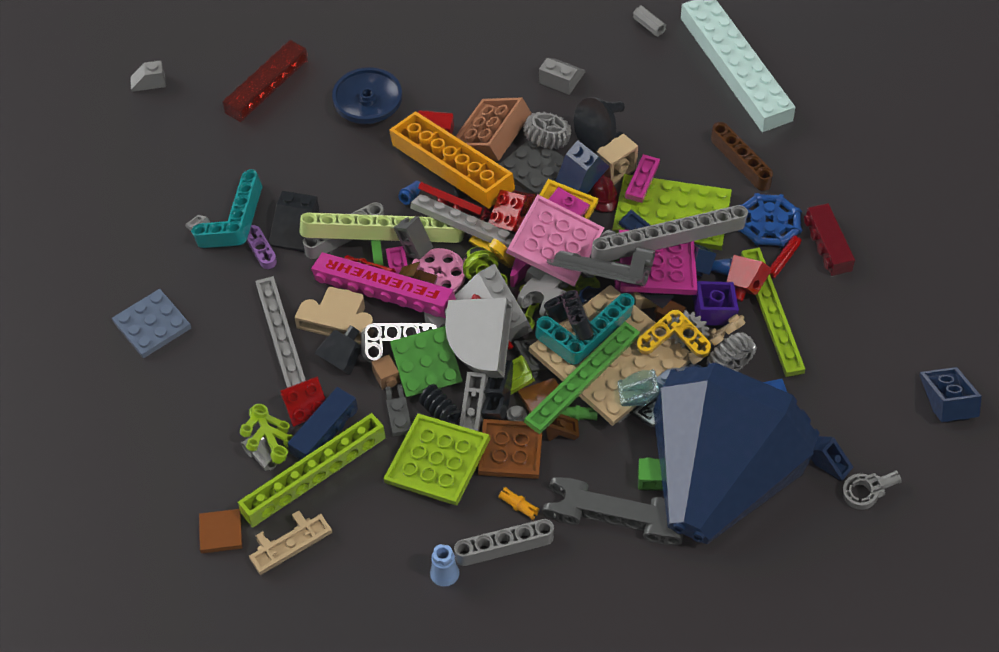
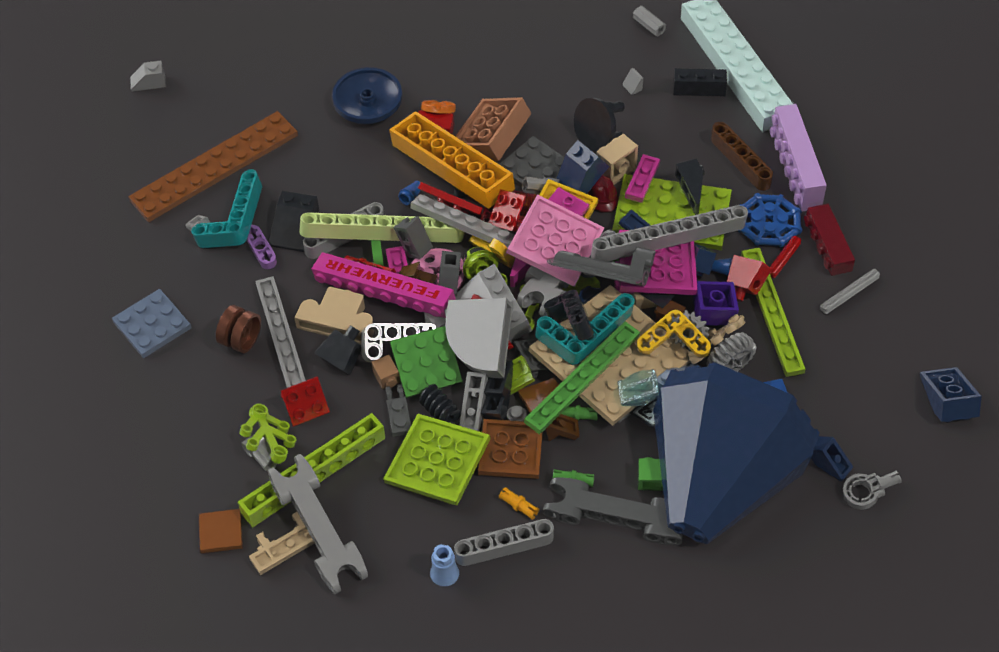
clear red brick [222,40,308,122] -> none
dark blue brick [287,387,358,460] -> none
light grey gear [524,111,571,150] -> none
light grey slope [539,58,585,95] -> none
none -> dark orange plate [128,111,298,222]
none -> copper wheel [216,305,261,353]
none -> light grey piece [268,454,368,594]
none -> orange tile [421,100,456,113]
none -> dark grey slope [438,251,461,296]
none -> light grey piece [522,177,559,194]
none -> bright green pin [553,469,595,487]
none -> light grey slope [623,68,643,95]
none -> black brick [673,68,727,97]
none -> black slope [675,158,705,215]
none -> lavender brick [770,104,827,211]
none -> light grey axle [820,269,880,314]

